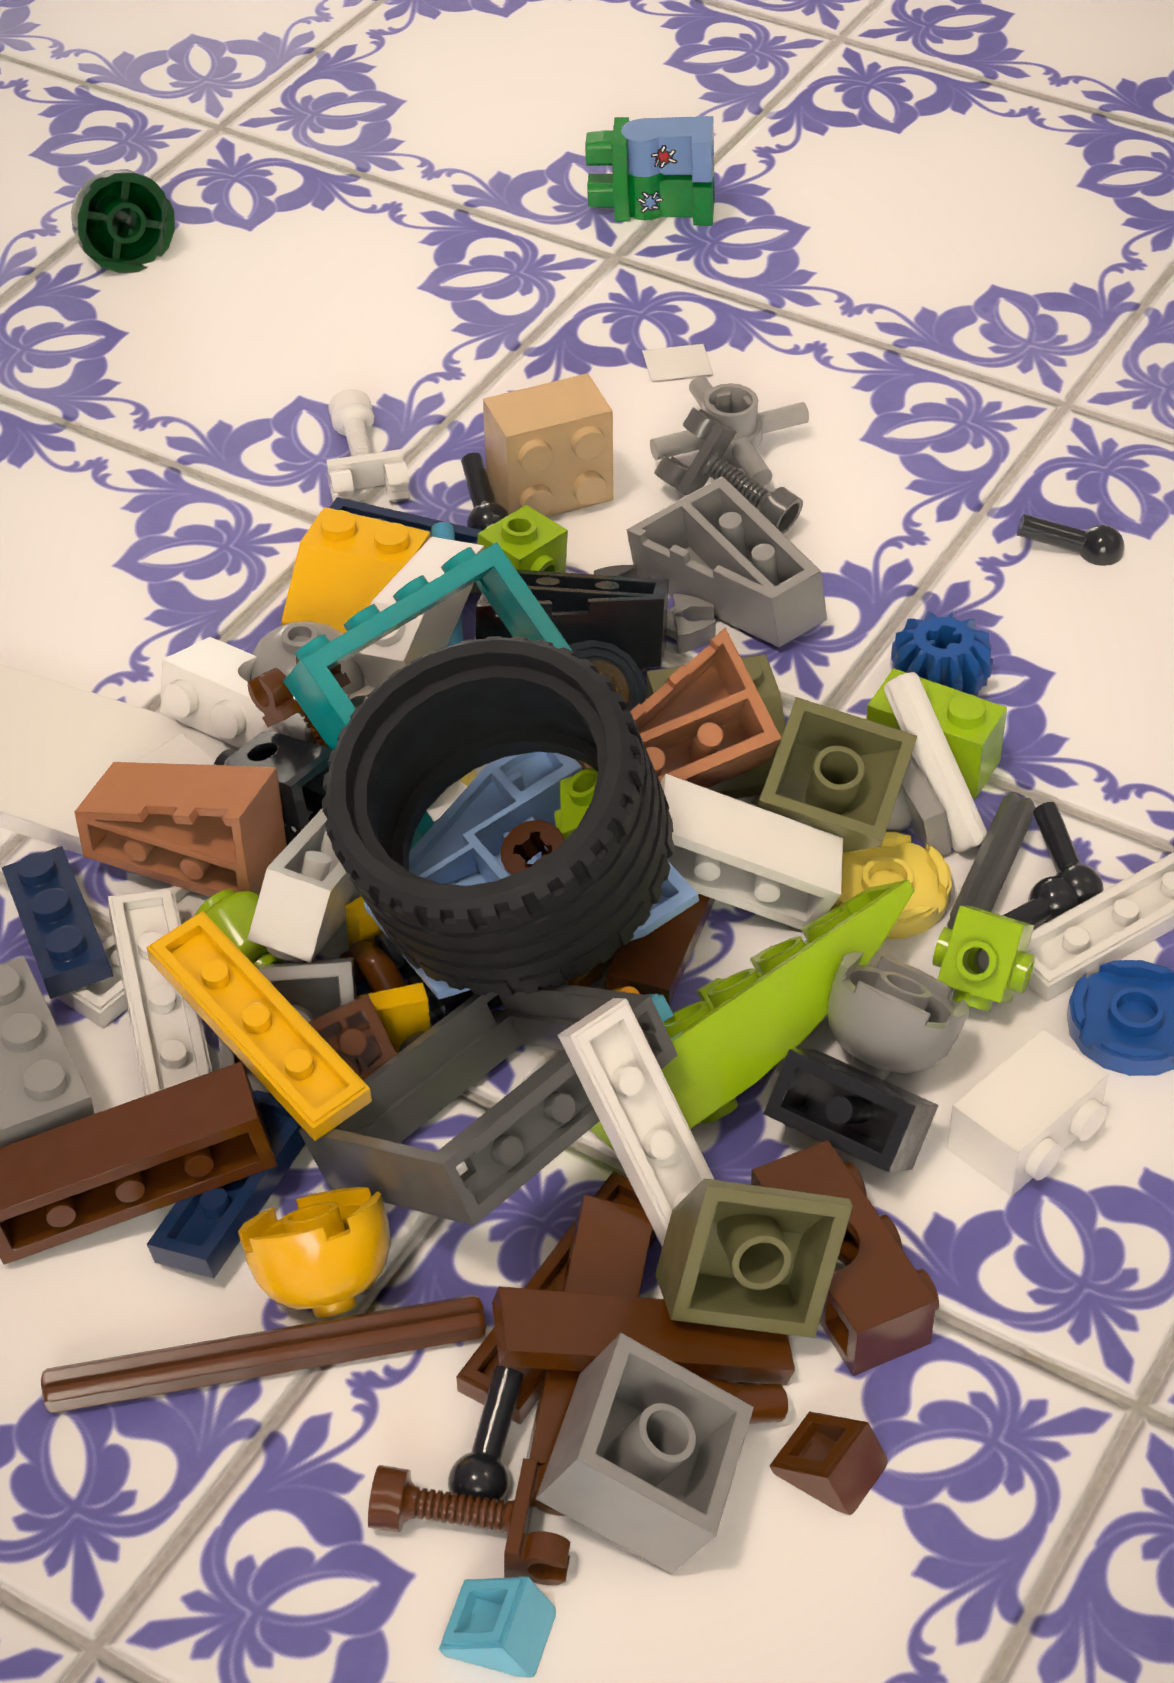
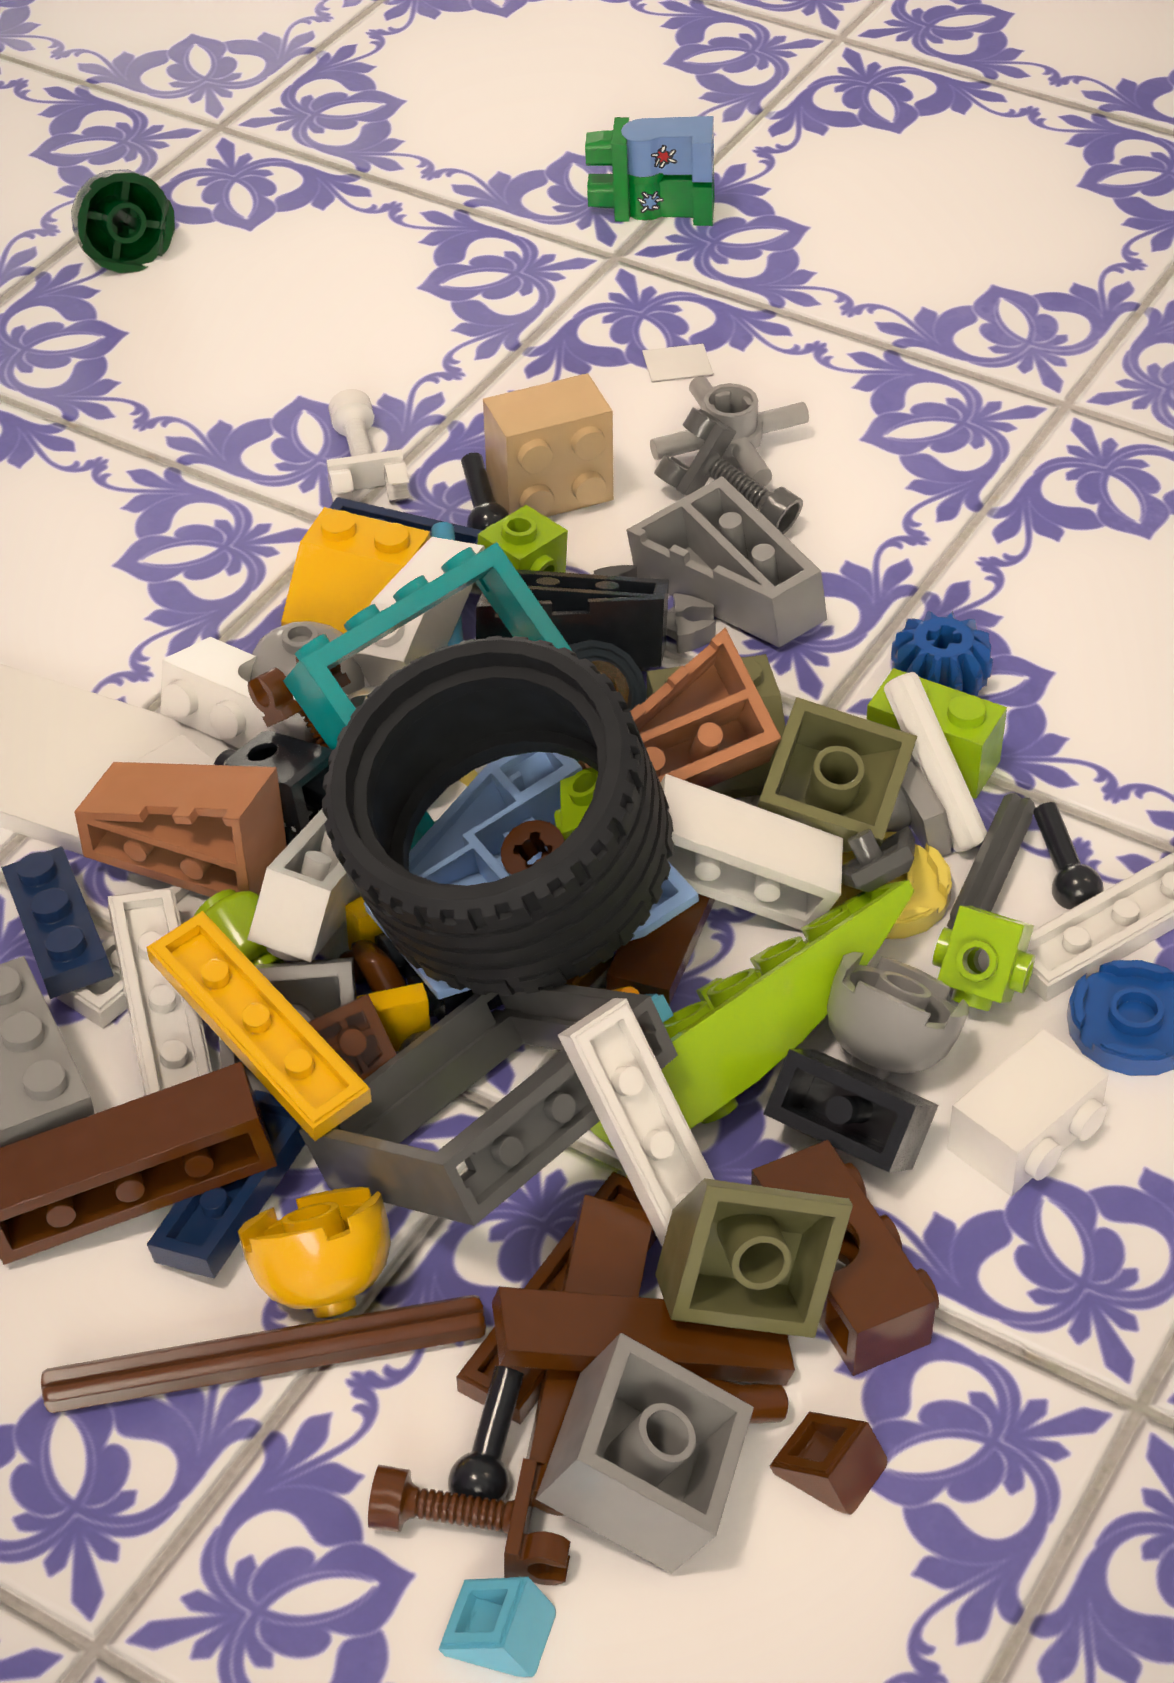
black bar [1003,876,1080,928] -> none
black bar [1017,514,1125,566] -> none
none -> dark grey piece [841,826,915,893]

